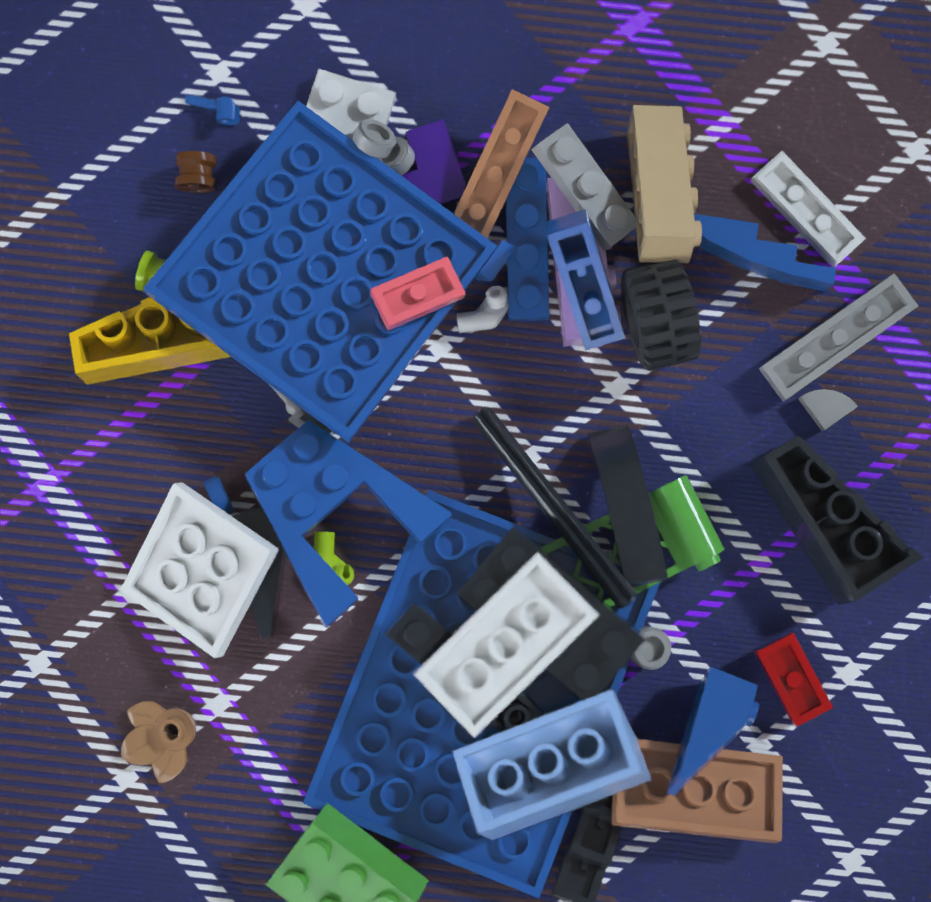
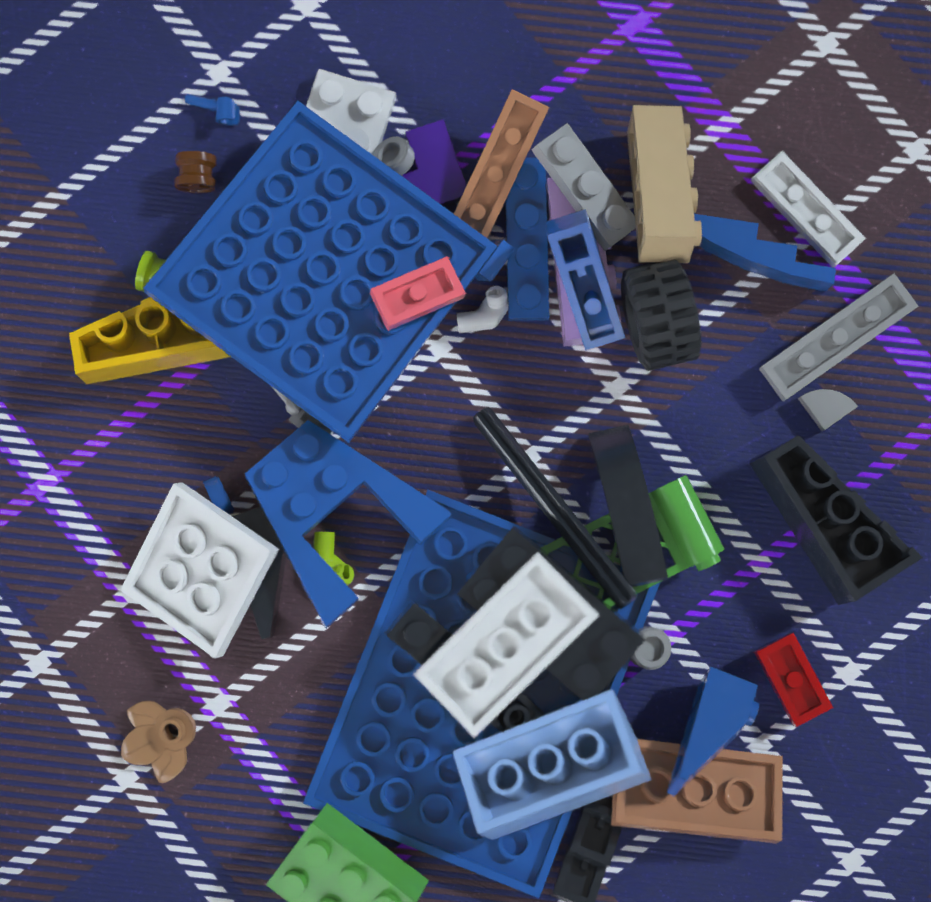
light grey tile [353,119,396,158] -> none

